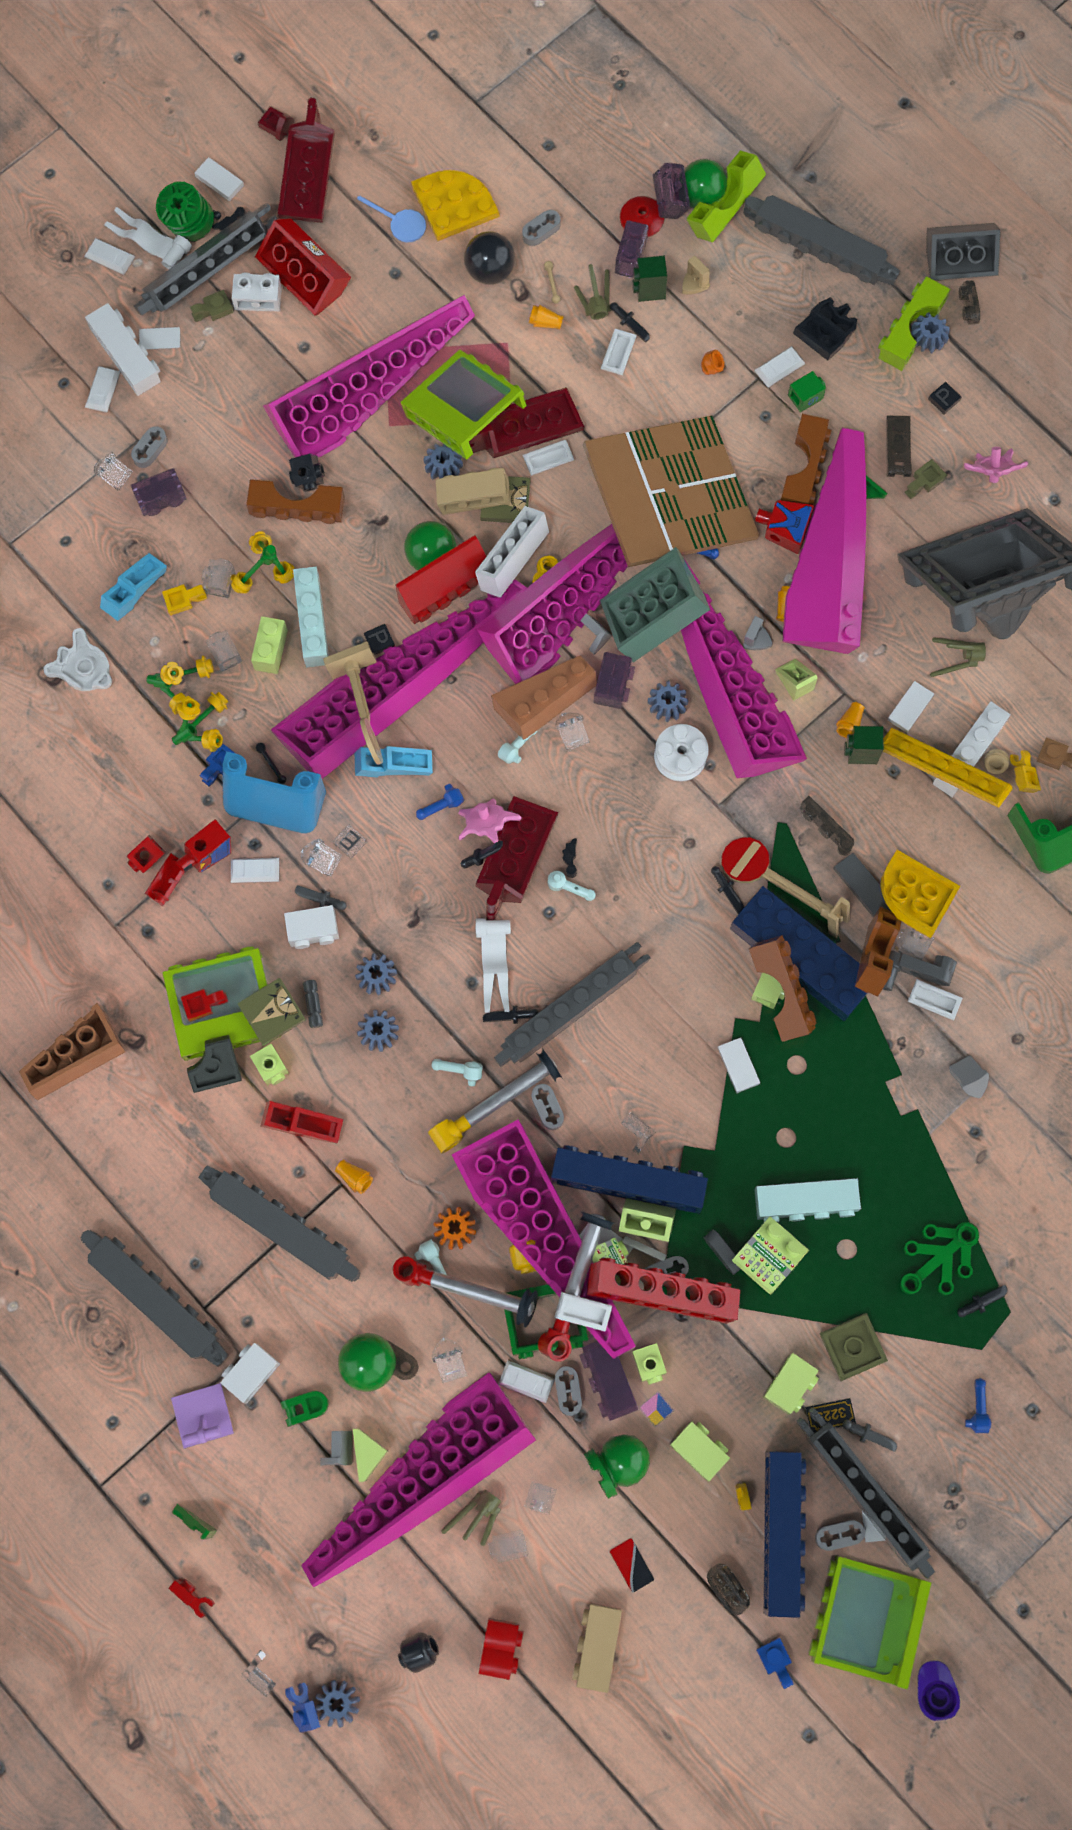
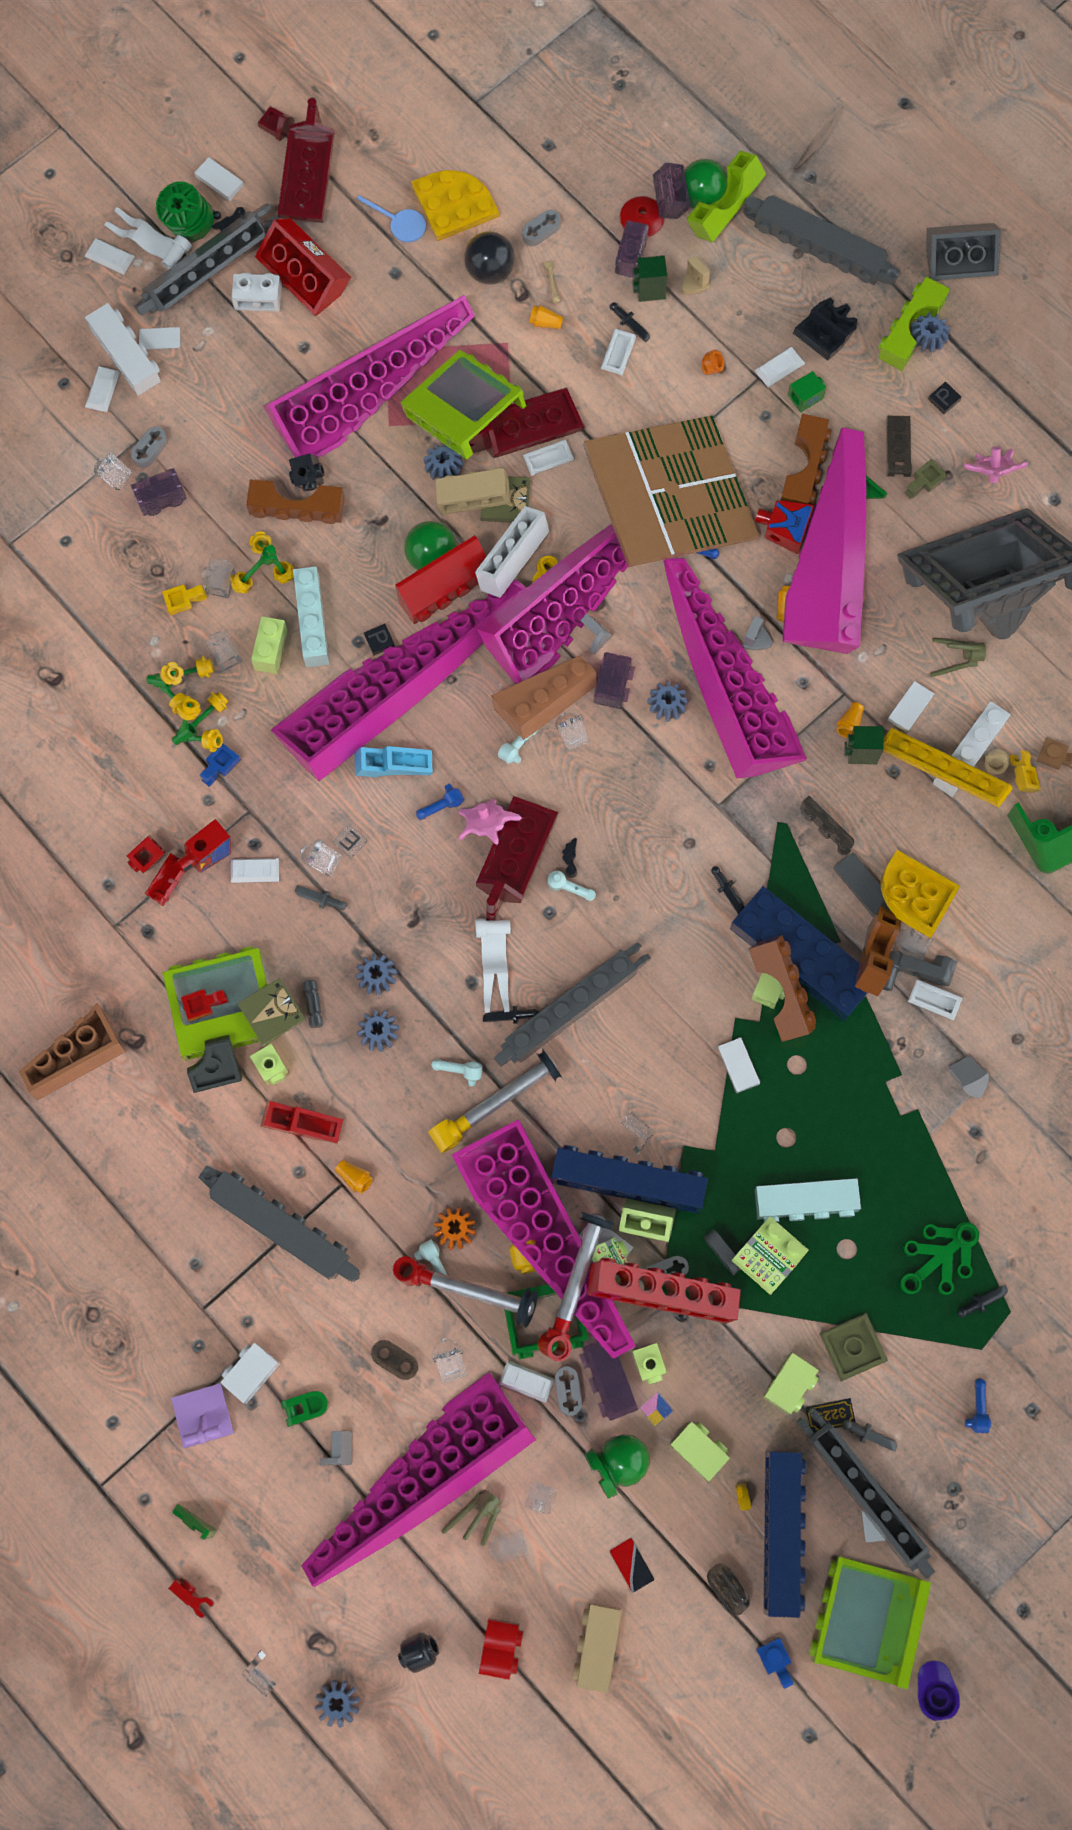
white tile [43,628,112,691] -> none
dark grey hinge [80,1230,229,1367] -> none
medium azure slope [100,553,167,621] -> none
olive plate [190,290,234,322] -> none
dark azure windscreen [223,751,326,834] -> none
black hinge [256,743,287,784] -> none
white brick [284,905,339,949] -> none
blue plate [285,1682,320,1733] -> none
tan piece [323,642,383,765] -> none
green piece [338,1333,396,1392] -> none
yellowish green slope [353,1429,389,1482] -> none
black piece [460,841,503,869] -> none
light grey beam [531,1084,564,1130] -> none
white tile [555,1292,612,1331] -> none
olive plant [574,264,611,320] -> none
sand green slope [600,547,710,662] -> none
white sticker [623,1236,667,1261] -> none
white wheel [654,724,709,781] -> none
piece [721,837,850,938] -> none
yellowish green slope [775,659,818,701] -> none
light grey beam [815,1520,865,1551] -> none
clear smoke plate [958,280,980,325] -> none

